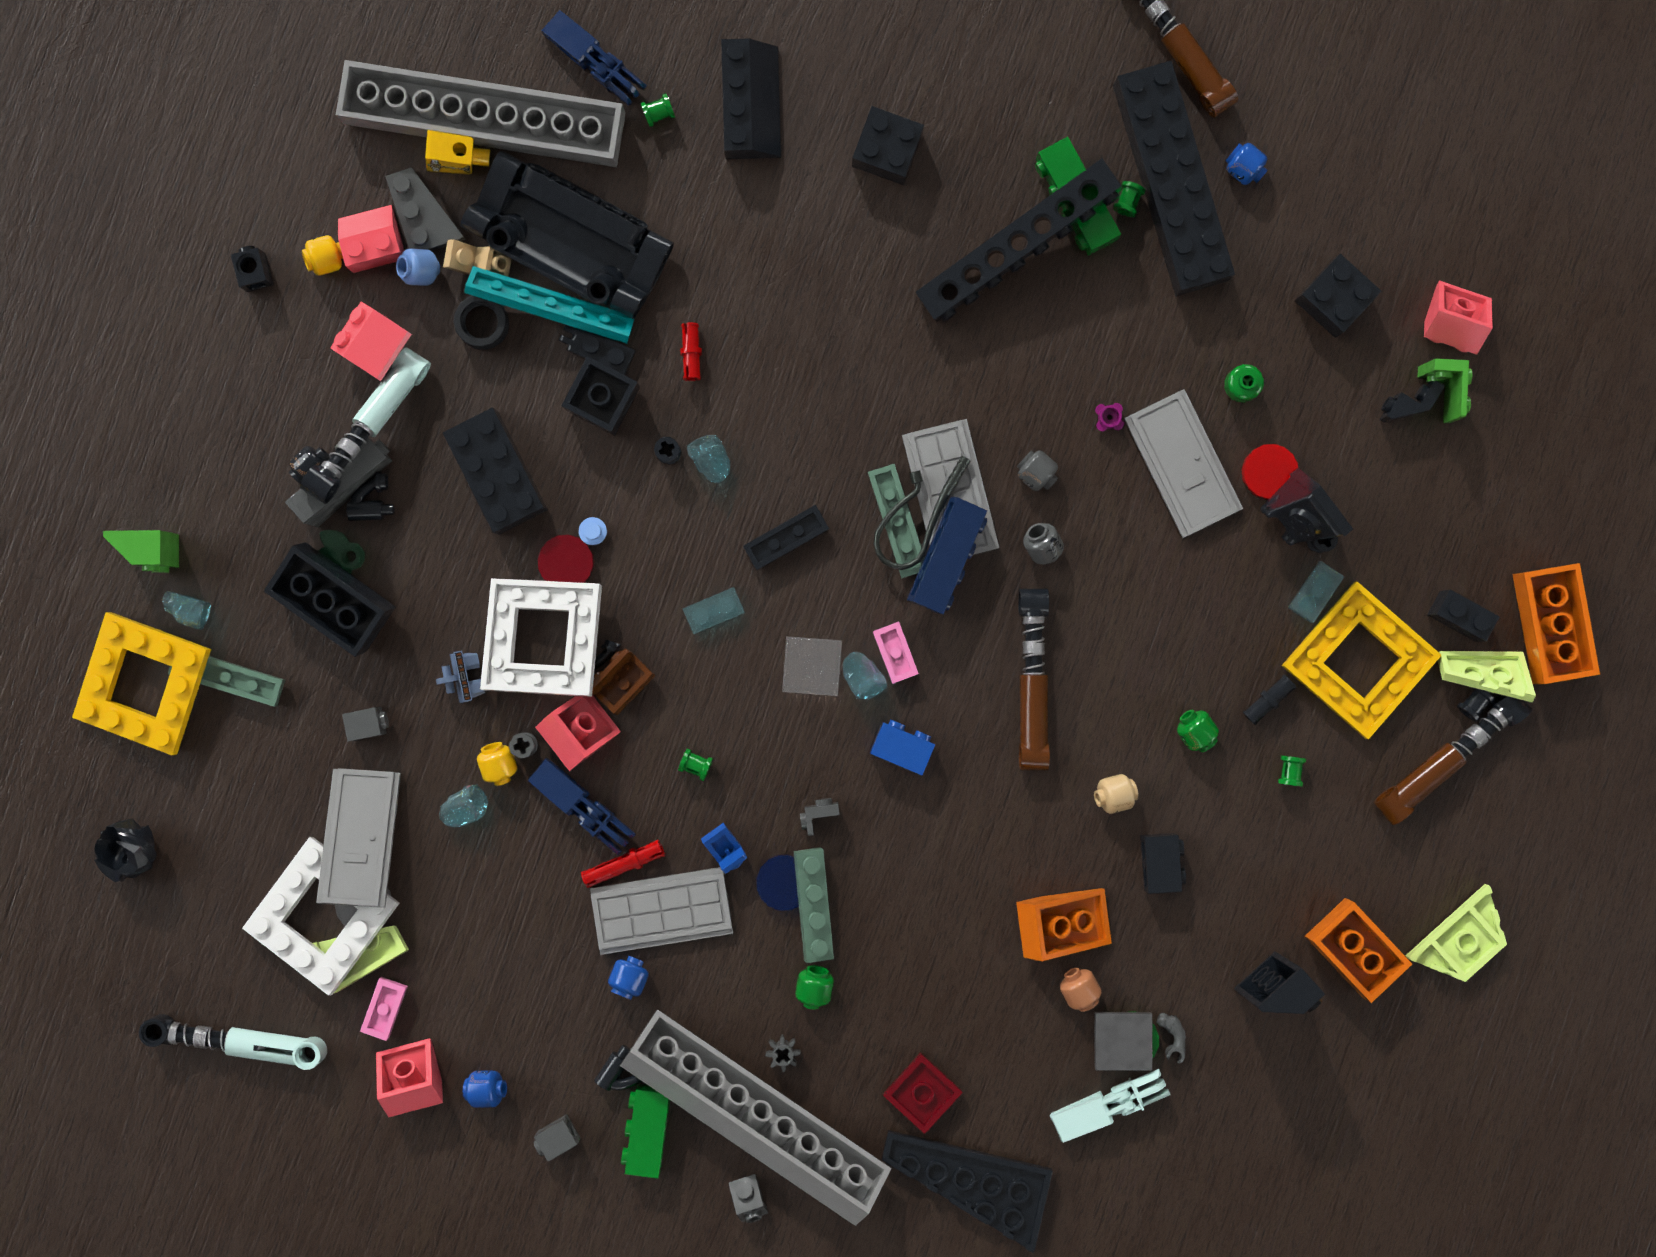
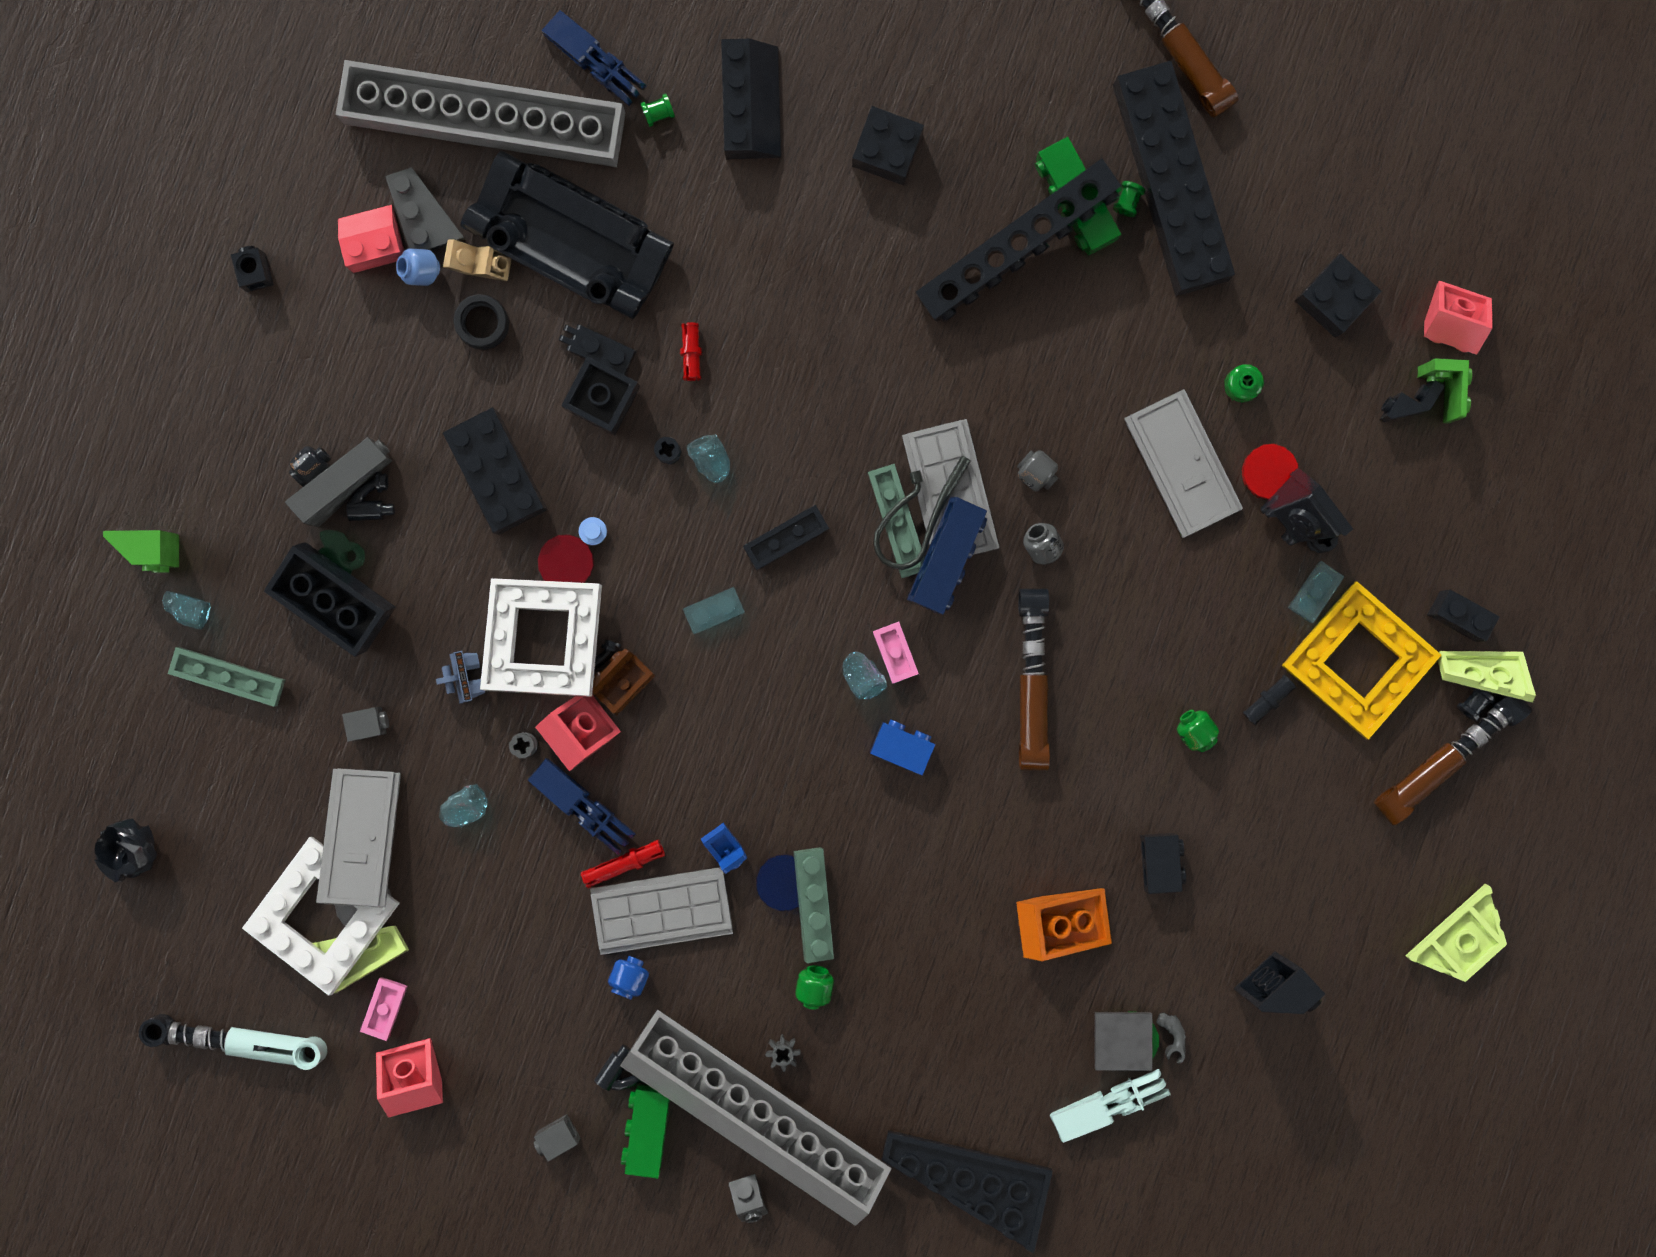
yellow plate [72,612,211,755] -> none
piece [300,347,431,504] -> none
yellow head [301,235,343,276] -> none
coral slope [331,302,412,381] -> none
yellow torso [425,130,490,174] -> none
blue head [463,1070,507,1108] -> none
teal plate [464,266,635,344] -> none
yellow head [477,742,517,786] -> none
green bush [678,748,713,782] -> none
clear tile [782,636,842,696] -> none
dark grey bracket [800,798,840,836] -> none
dark red plate [883,1052,963,1134] -> none
nougat head [1060,968,1102,1012] -> none
tan head [1094,774,1138,814] -> none
magenta plate [1095,403,1124,432] -> none
blue head [1225,143,1268,185] -> none
green bush [1278,755,1307,787] -> none
orange brick [1305,898,1412,1003] -> none
orange brick [1512,563,1600,684] -> none

